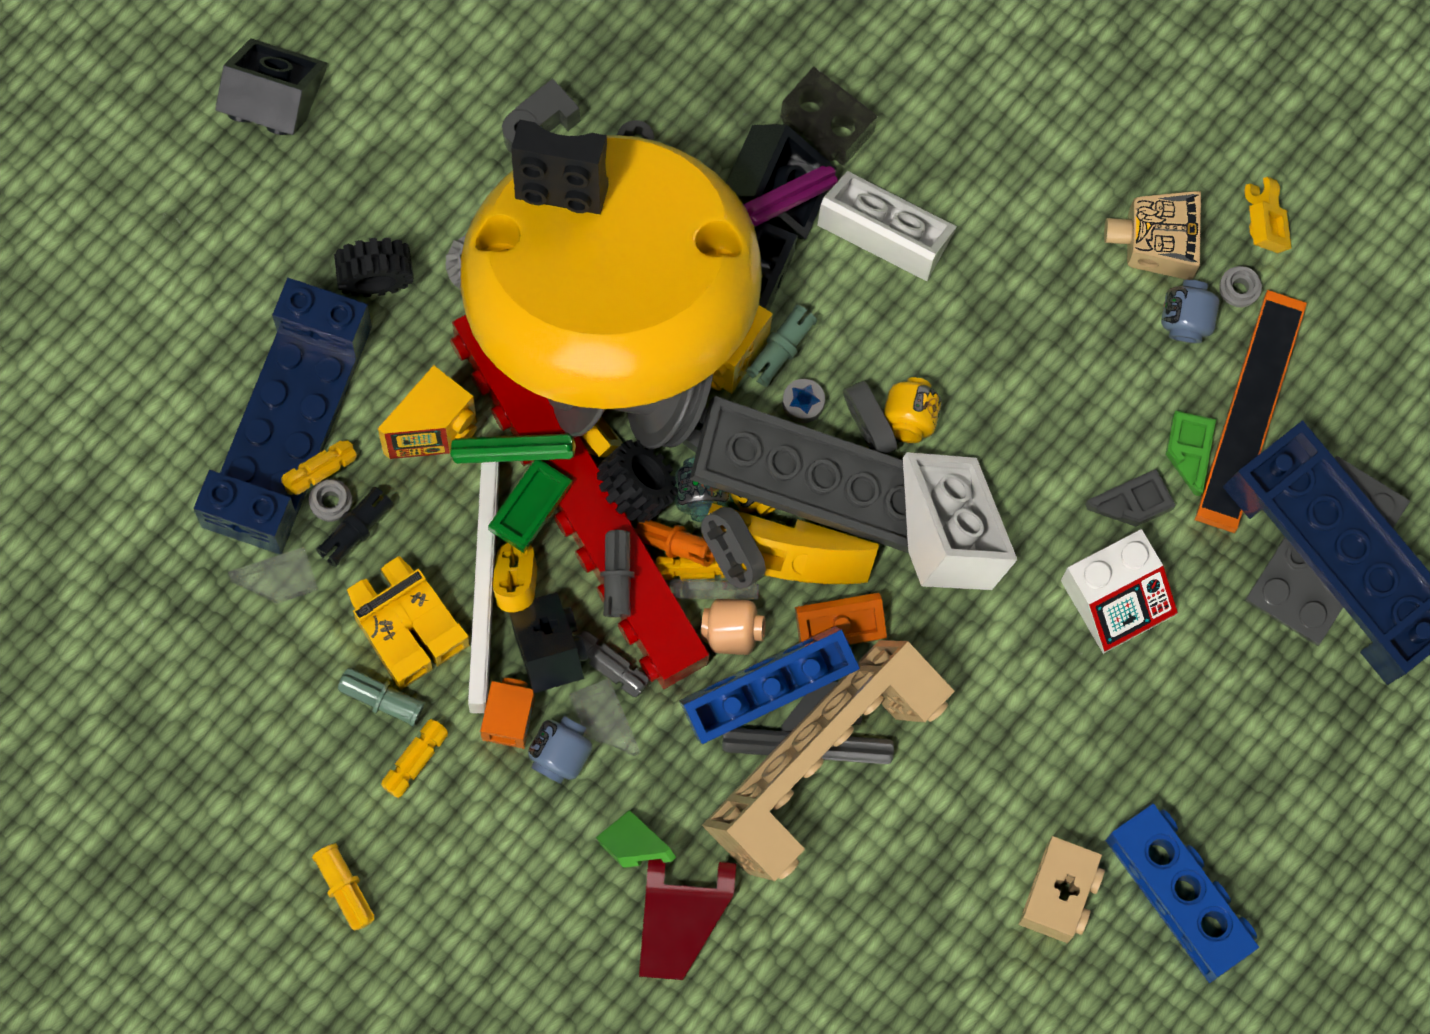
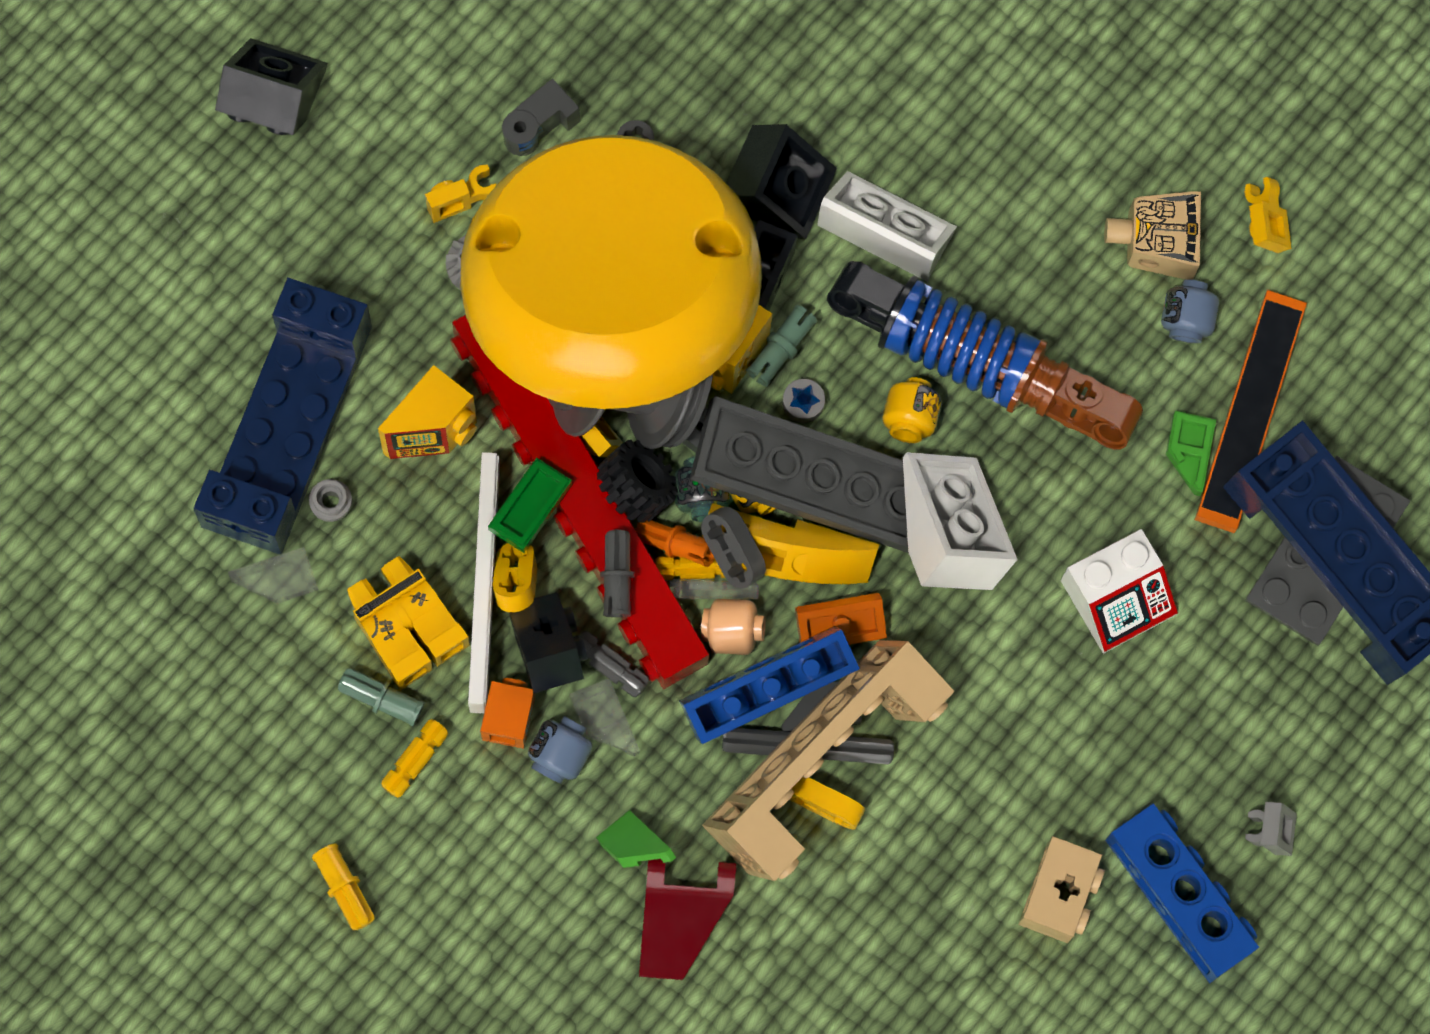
yellow axle [281,441,357,495] -> none
black pin [316,487,393,567] -> none
black tyre [334,238,414,297] -> none
green axle [450,433,576,464] -> none
black brick [511,120,608,215] -> none
magenta axle [744,166,838,226] -> none
clear smoke brick [780,66,878,167] -> none
dark grey beam [843,381,897,454] -> none
dark grey tile [1085,469,1176,527] -> none
light grey plate [1219,266,1262,308] -> none
none -> yellow plate [425,165,497,223]
none -> yellow beam [790,777,865,830]
none -> piece [827,261,1143,450]
none -> light grey tile [1245,802,1297,856]

